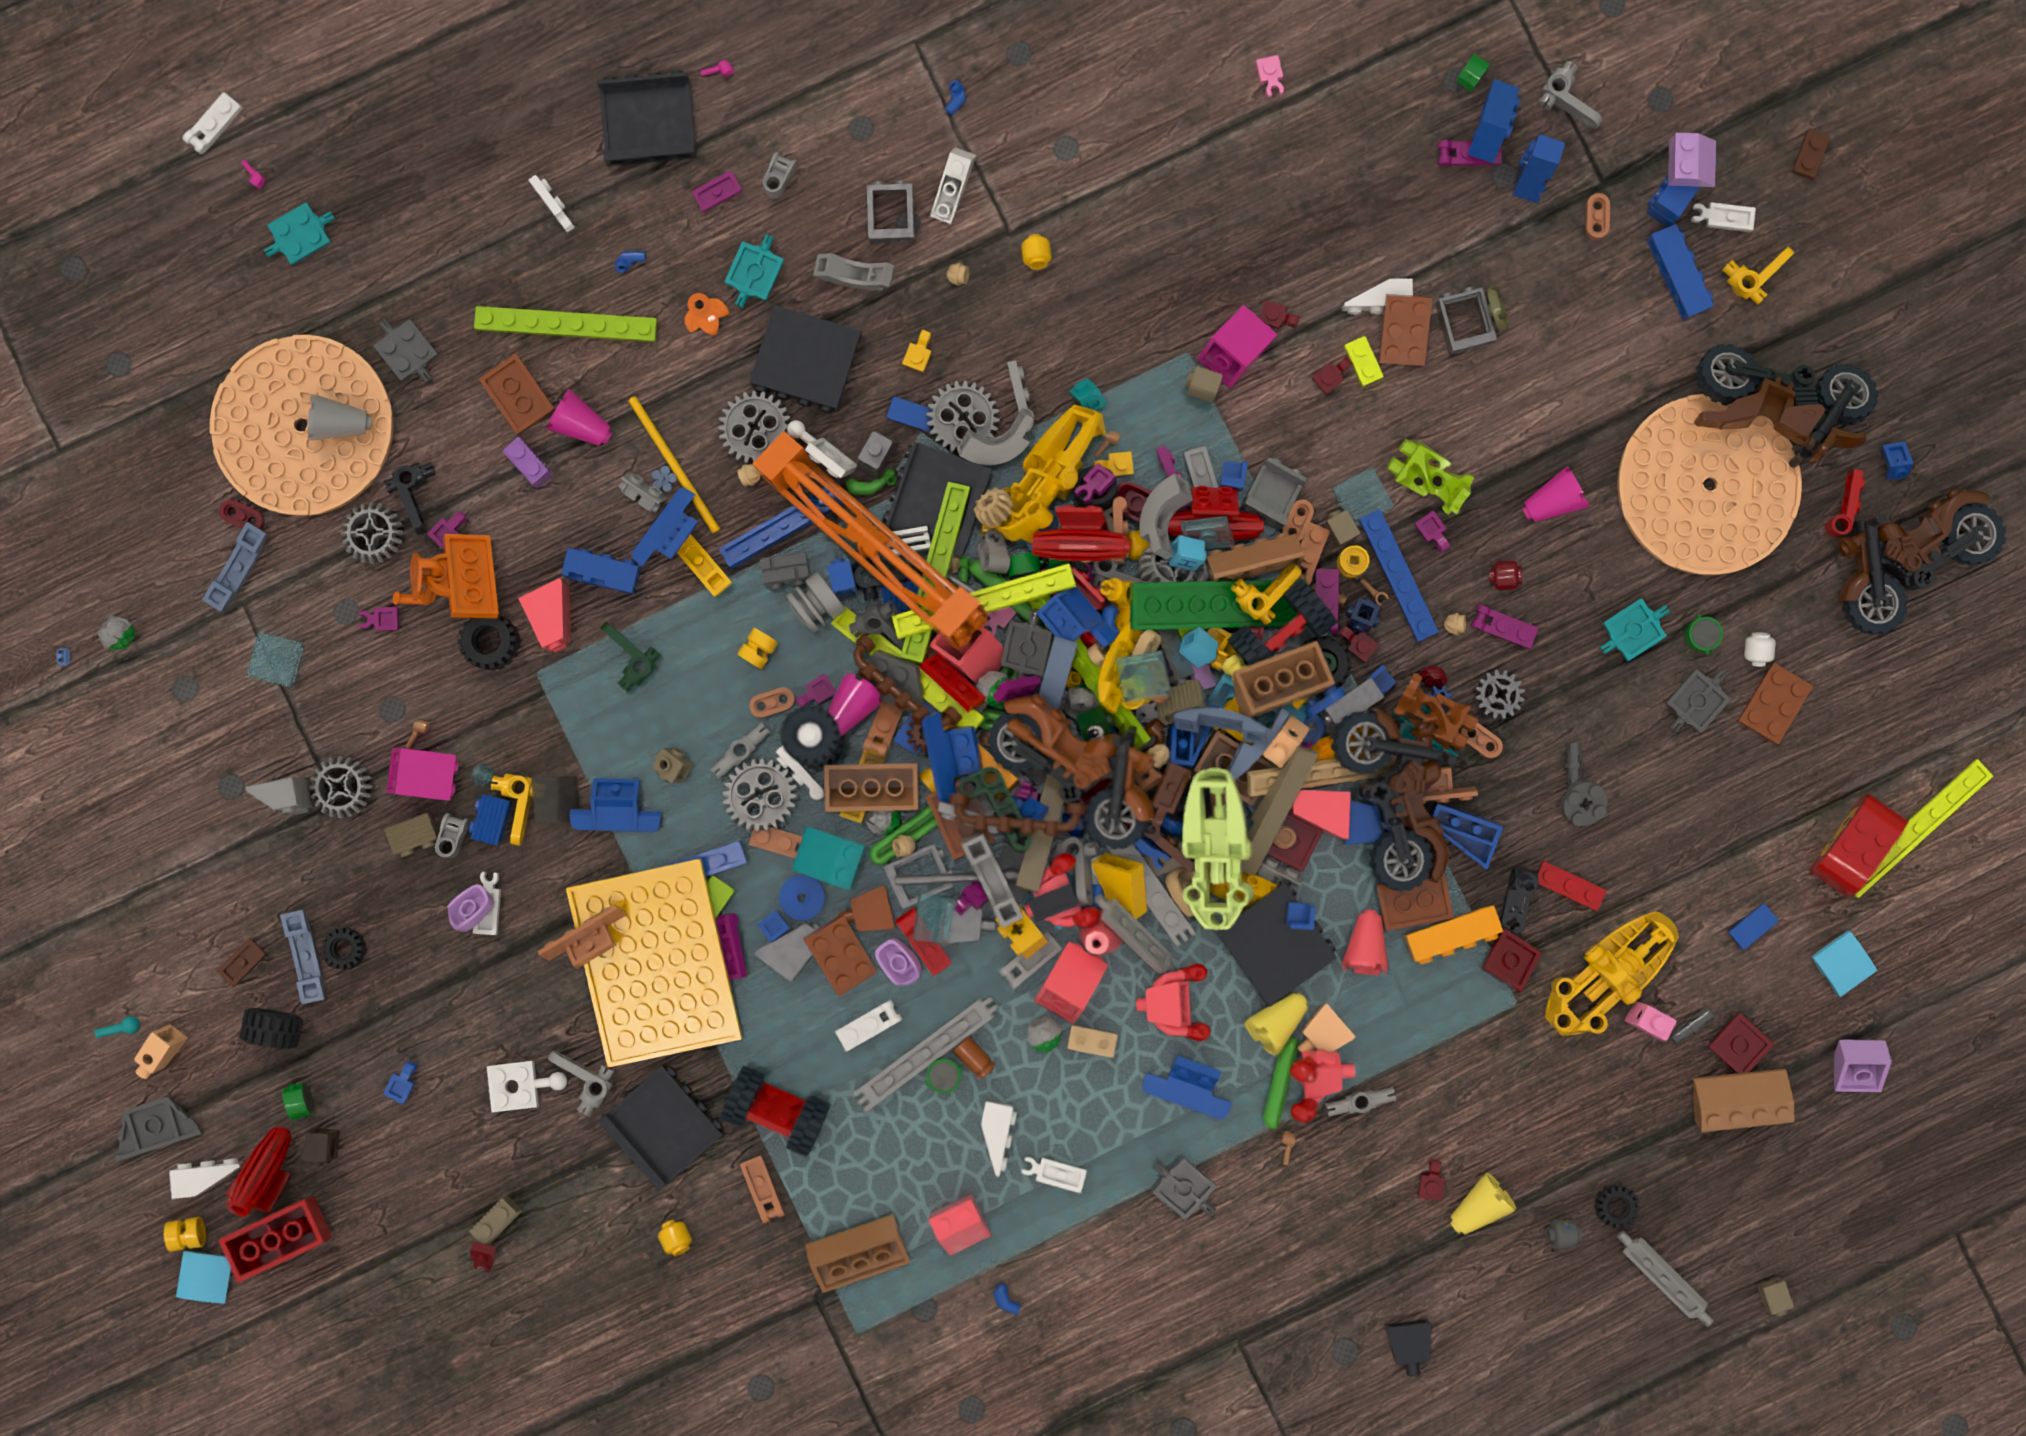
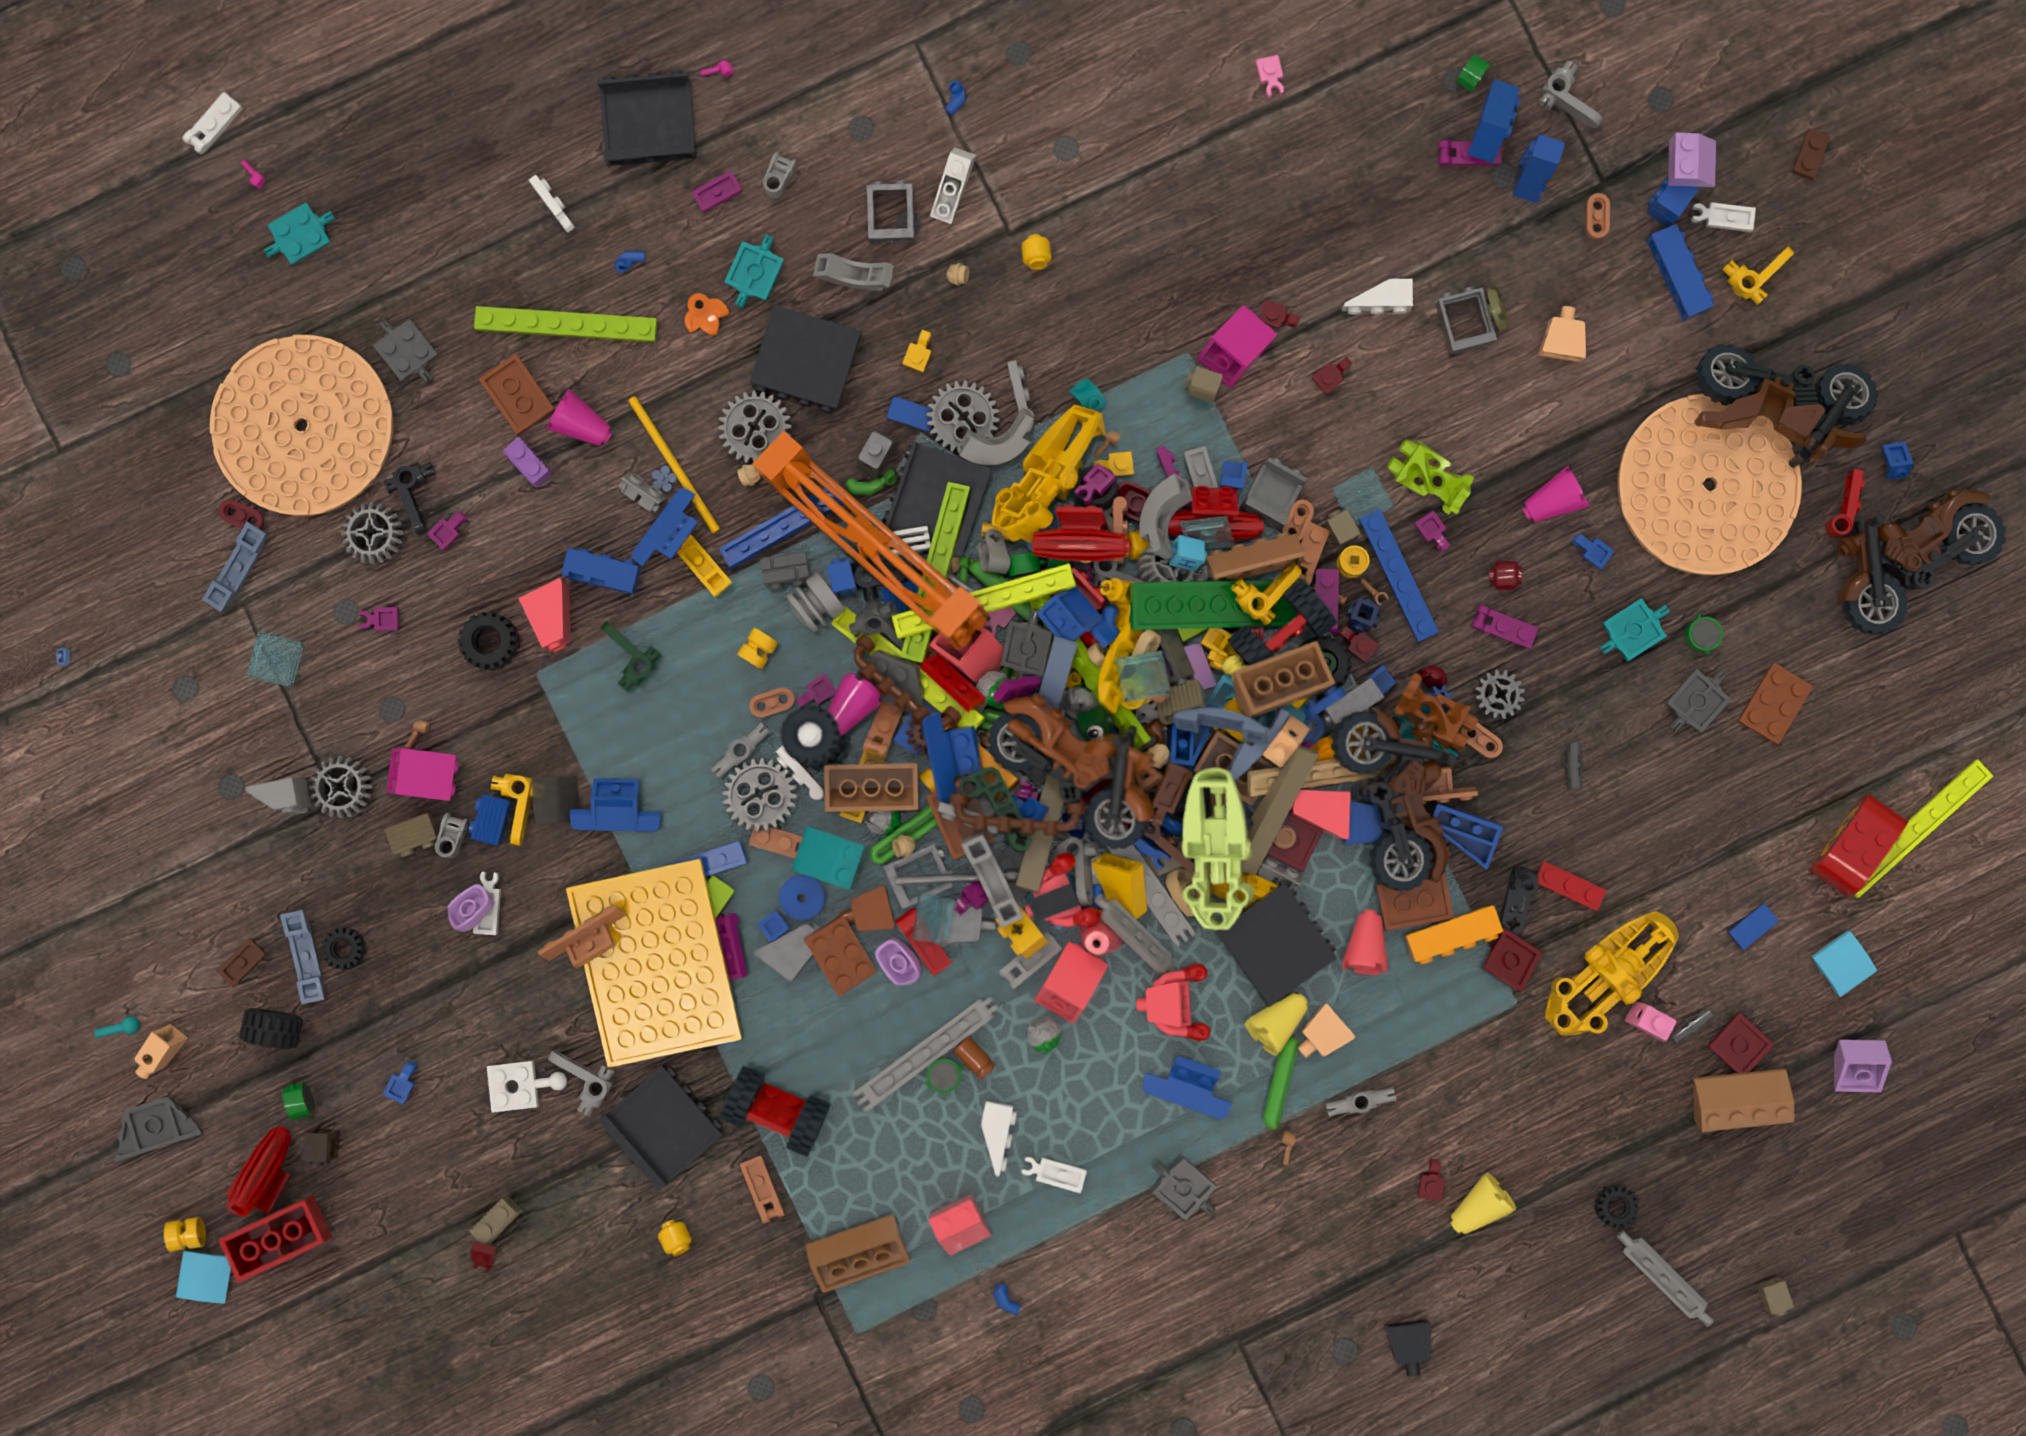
light grey piece [97,615,135,650] -> none
white slope [170,1158,245,1199] -> none
light grey cone [308,395,371,440] -> none
orange plate [392,534,499,618] -> none
clear light blue plate [471,763,494,787] -> none
dark tan brick [652,747,694,783] -> none
white plate [787,420,857,478] -> none
white plate [835,1000,903,1052] -> none
tan gear [973,488,1014,528] -> none
tan brick [1067,1024,1118,1058] -> none
medium azure brick [1179,627,1218,668] -> none
blue panel [1286,902,1316,930] -> none
torso [1290,1049,1355,1123] -> none
neon yellow plate [1344,336,1384,387] -> none
dark orange plate [1379,294,1433,366] -> none
tan plate [1444,613,1466,636] -> none
dark grey head [1545,1218,1582,1249] -> none
dark grey plate [1561,780,1608,826] -> none
white head [1744,632,1776,667] -> none
none -> light nougat torso [1538,306,1586,362]
none -> blue plate [1571,534,1615,570]

